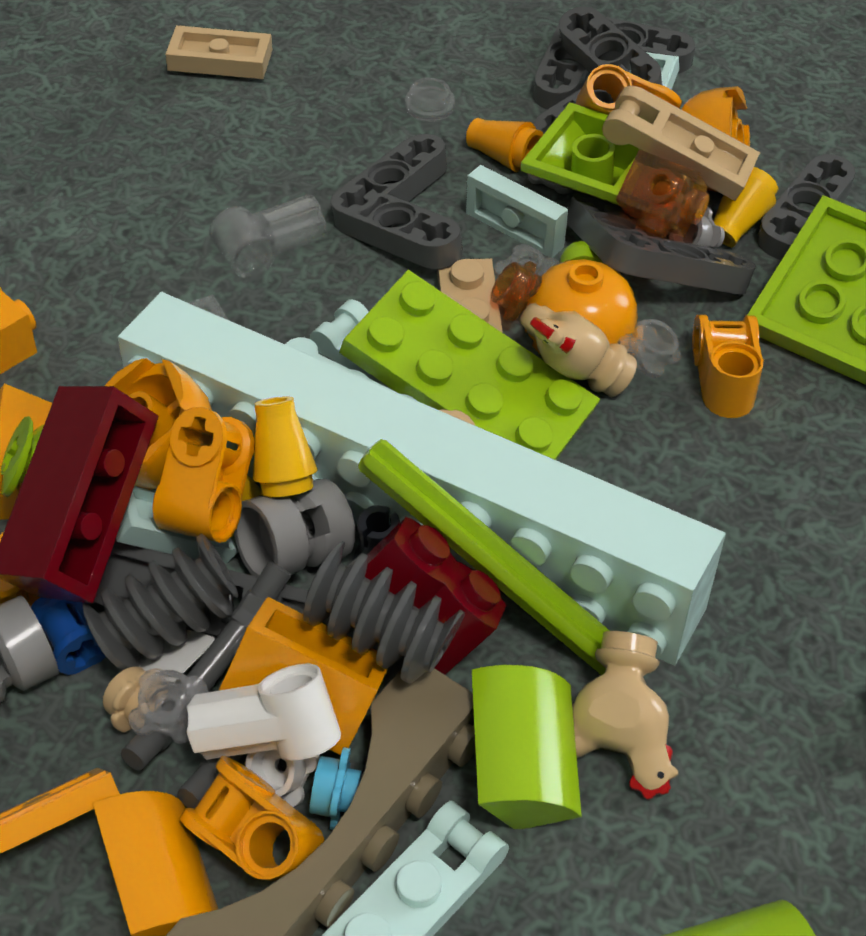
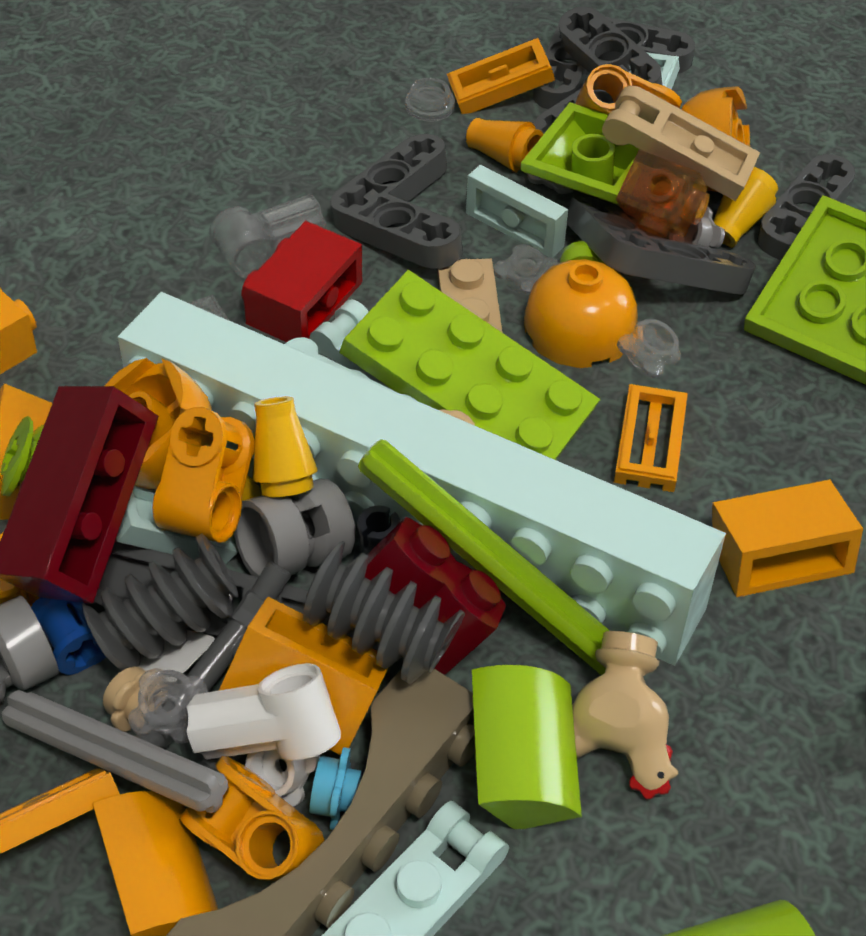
tan plate [165,25,272,79] -> none
clear orange plate [491,261,542,322] -> none
tan animal [520,303,637,397] -> none
light orange piece [692,315,764,418] -> none
none -> light grey axle [1,690,228,813]
none -> red brick [241,220,363,342]
none -> light orange tile [447,38,555,114]
none -> light orange tile [614,384,688,492]
none -> light orange brick [712,479,863,597]

